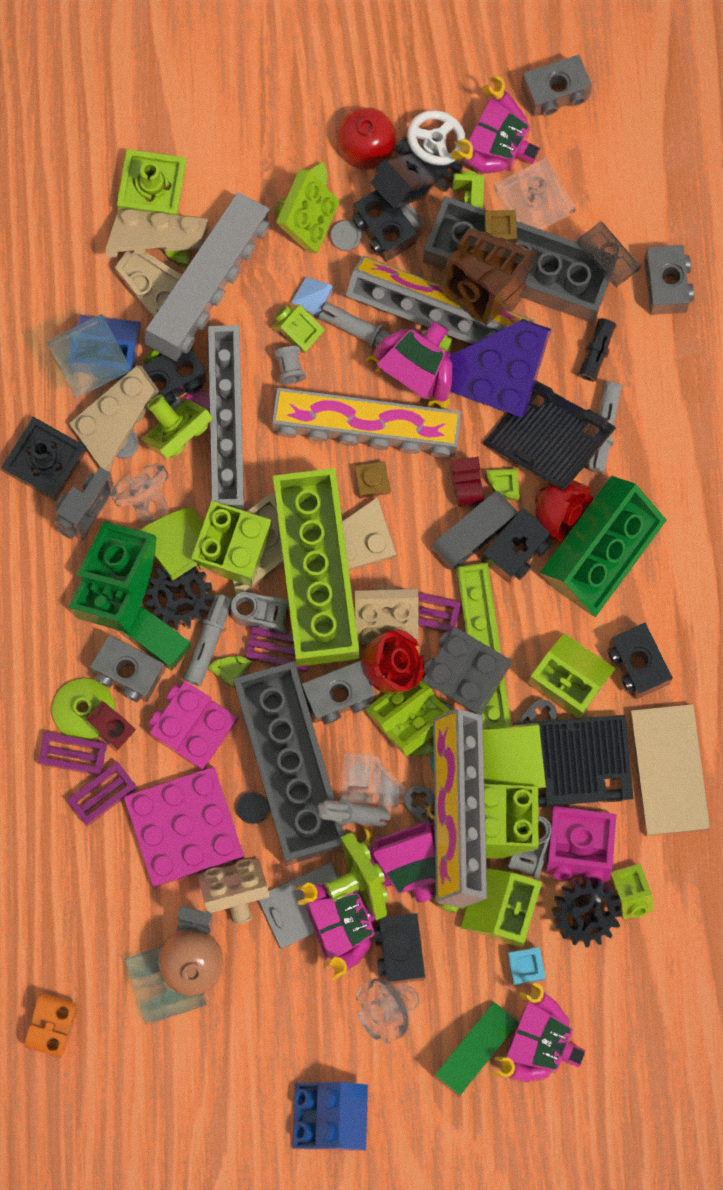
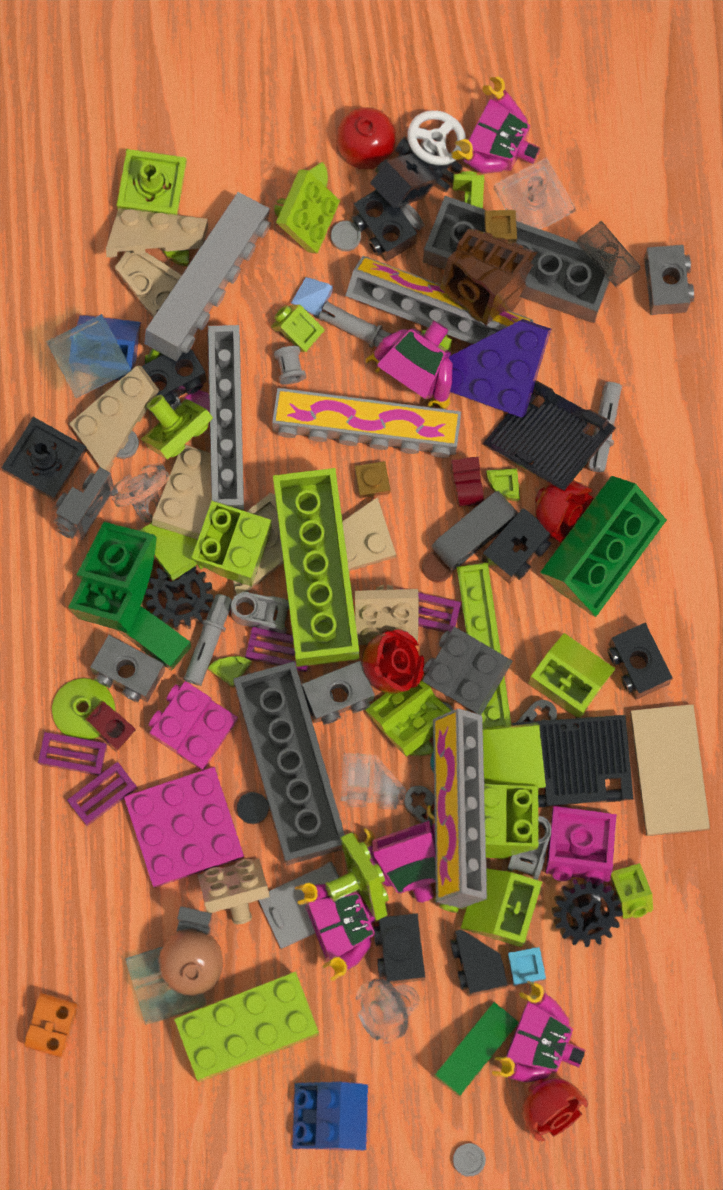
light grey axle [317,799,391,828] -> none
flat silver brick [521,54,592,117] -> none
black pin [578,318,617,382] -> none
none -> tan wing [152,445,212,540]
none -> lime brick [174,972,319,1083]
none -> copper piece [422,551,453,582]
none -> black slope [450,929,508,997]
none -> light grey piece [453,1143,486,1177]
none -> red cylinder [522,1078,588,1142]

